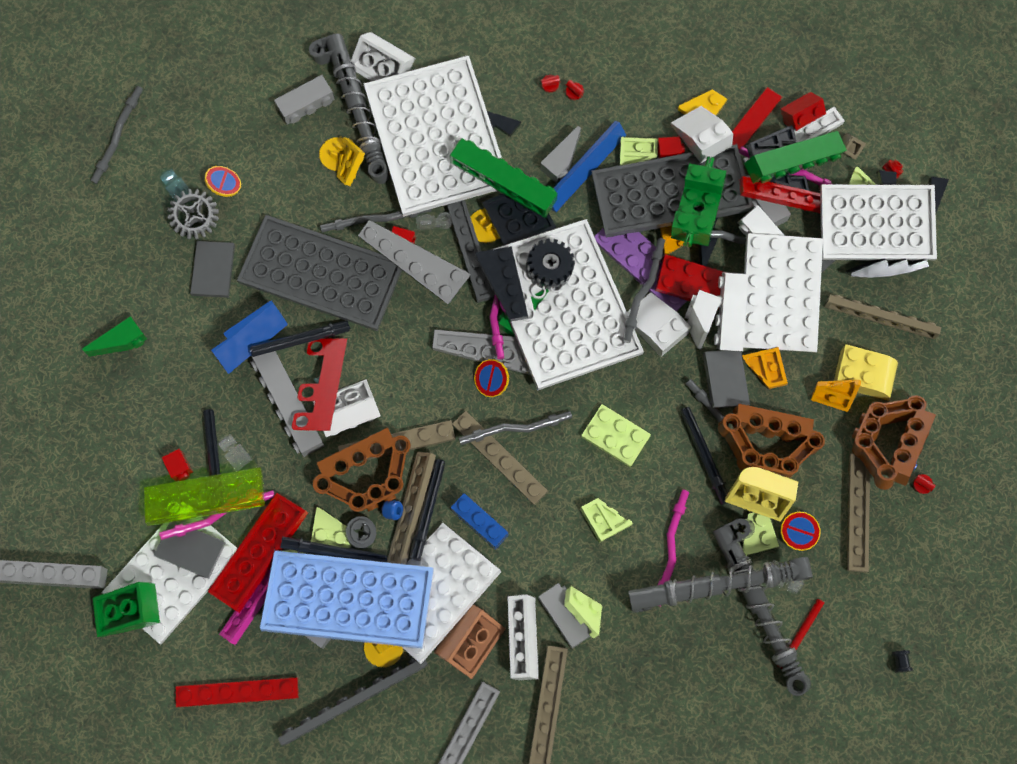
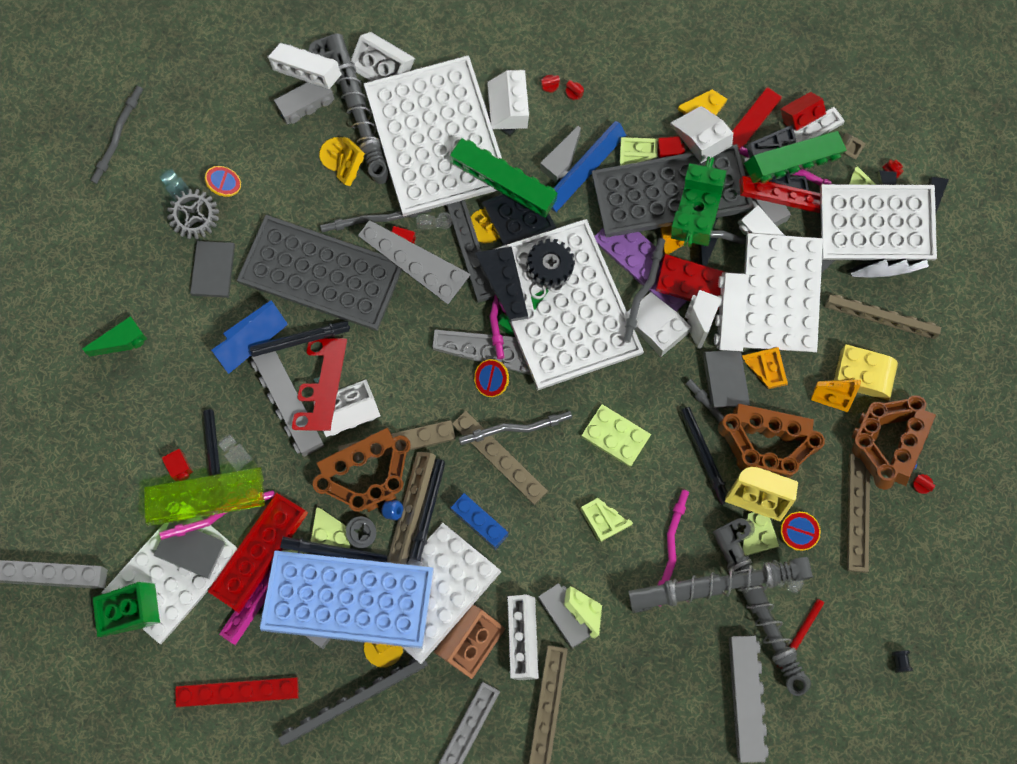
none -> white brick [268,43,342,89]
none -> white slope [488,70,529,129]
none -> light grey brick [729,636,768,763]

